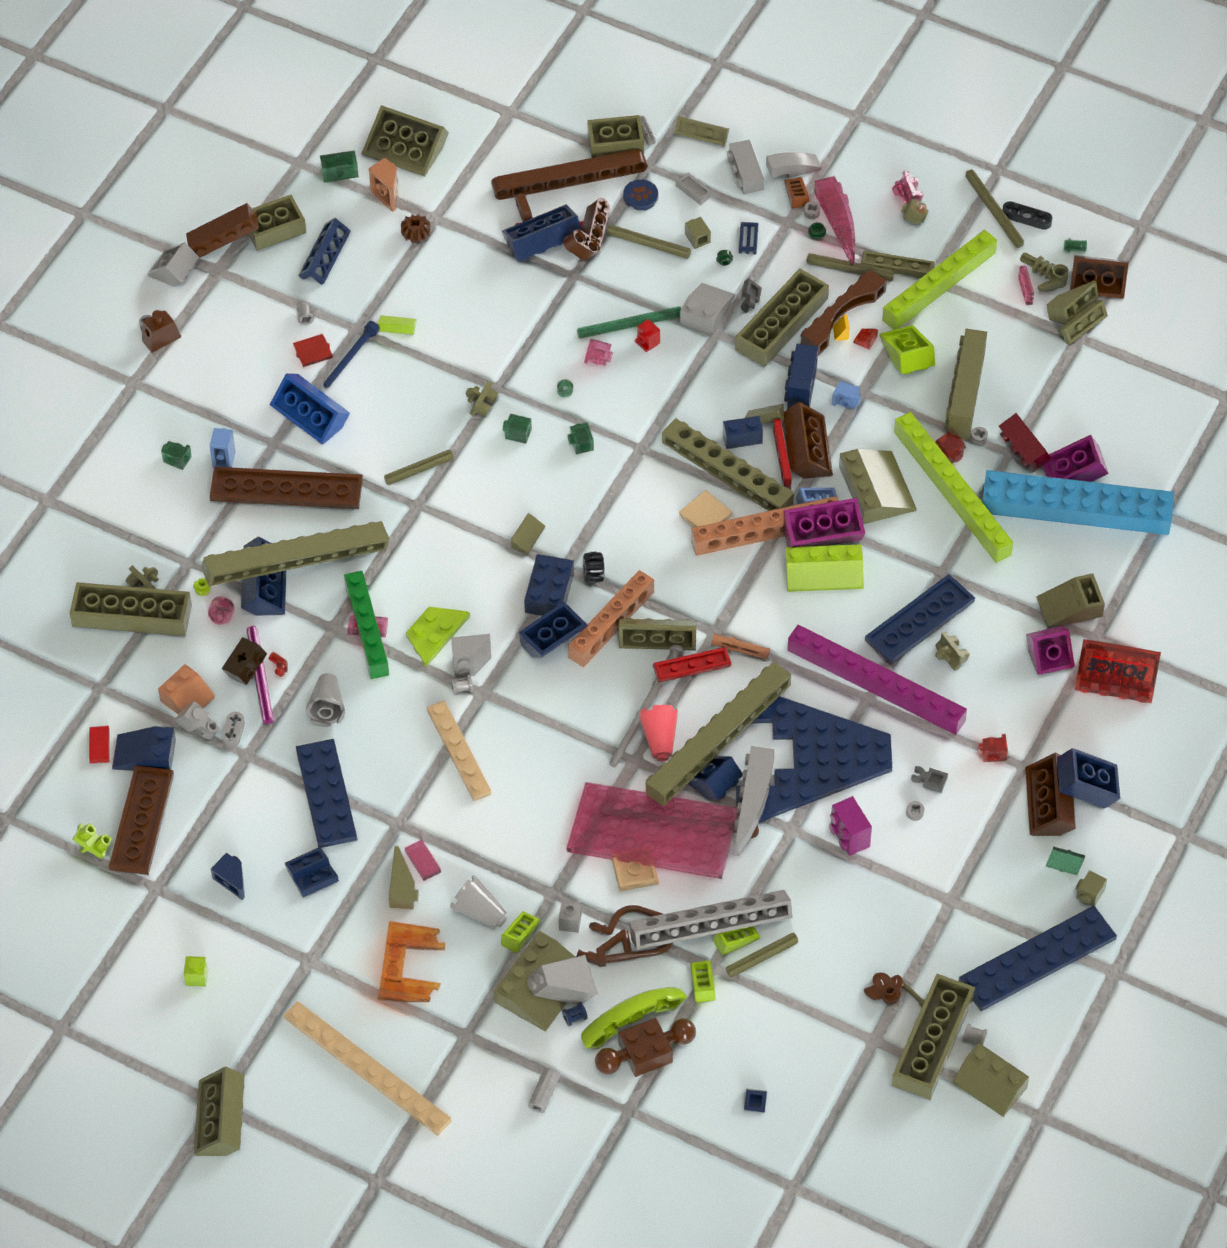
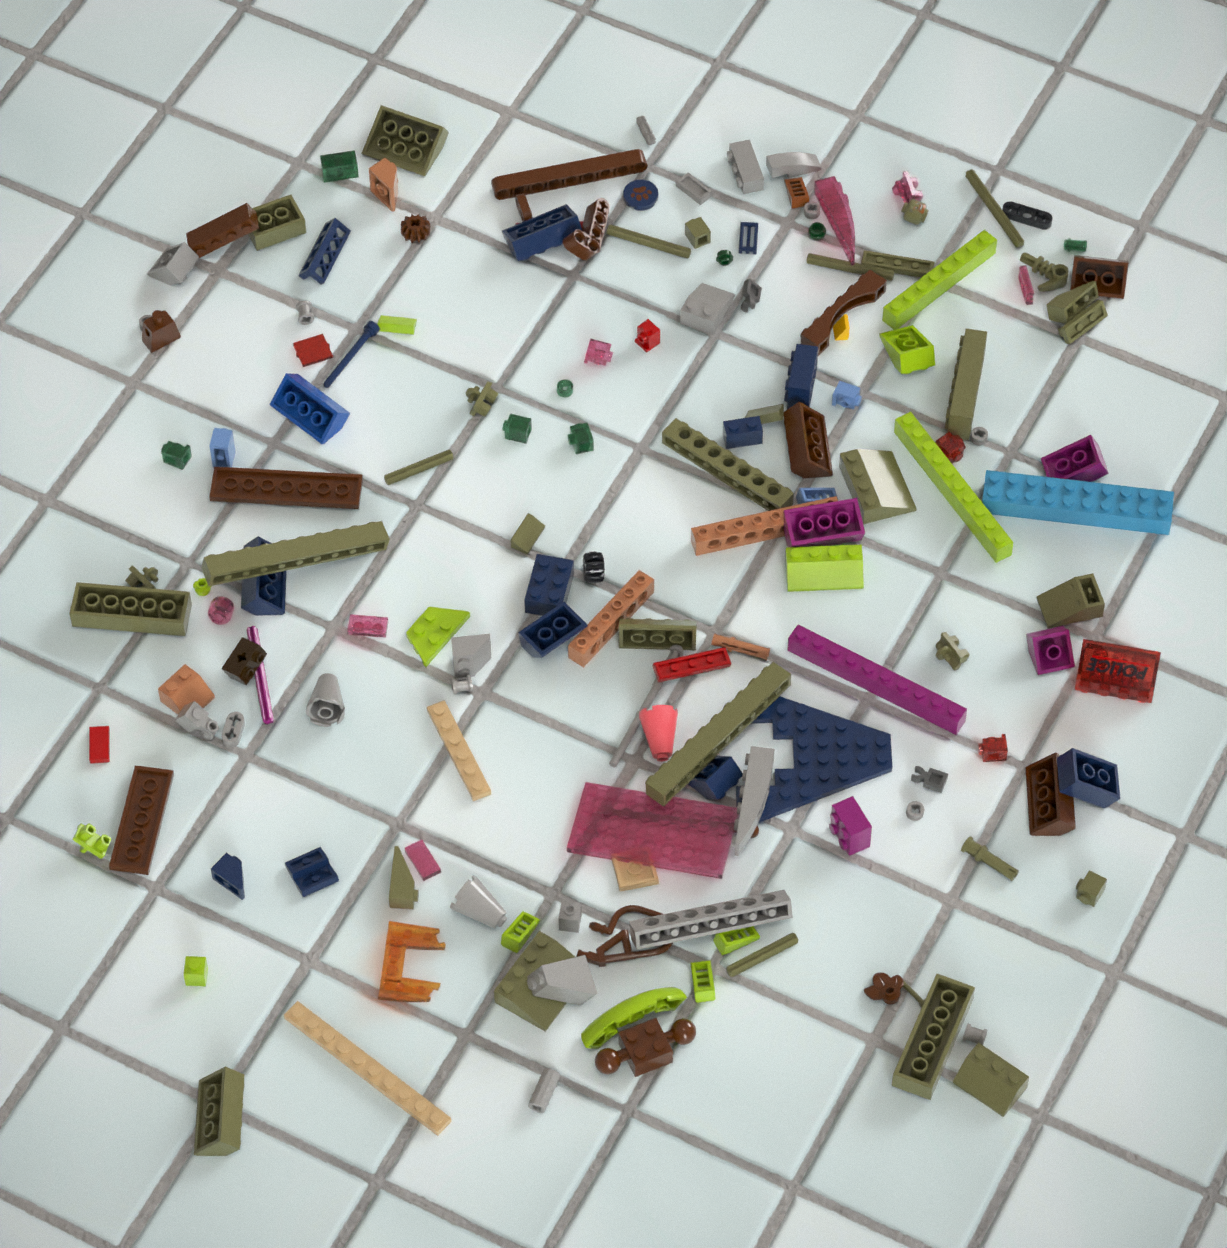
dark blue slope [112,726,176,771] -> none
clear red arm [268,652,288,677] -> none
dark blue plate [296,739,357,848] -> none
green arch [344,571,389,679] -> none
dark blue bush [562,1002,588,1027] -> none
clear green axle [577,306,681,339] -> none
olive brick [587,115,644,158] -> none
olive plate [674,116,730,146] -> none
tan tile [679,490,732,527] -> none
olive brick [735,268,829,367] -> none
dark blue slope [744,1088,767,1112] -> none
red tile [773,419,792,490] -> none
clear red slope [853,328,878,350] -> none
dark blue plate [865,574,975,664] -> none
dark blue plate [958,906,1117,1011] -> none
dark red brick [999,413,1051,472] -> none
clear green piece [1046,846,1085,875] -> none
none -> olive pin [961,836,1019,881]

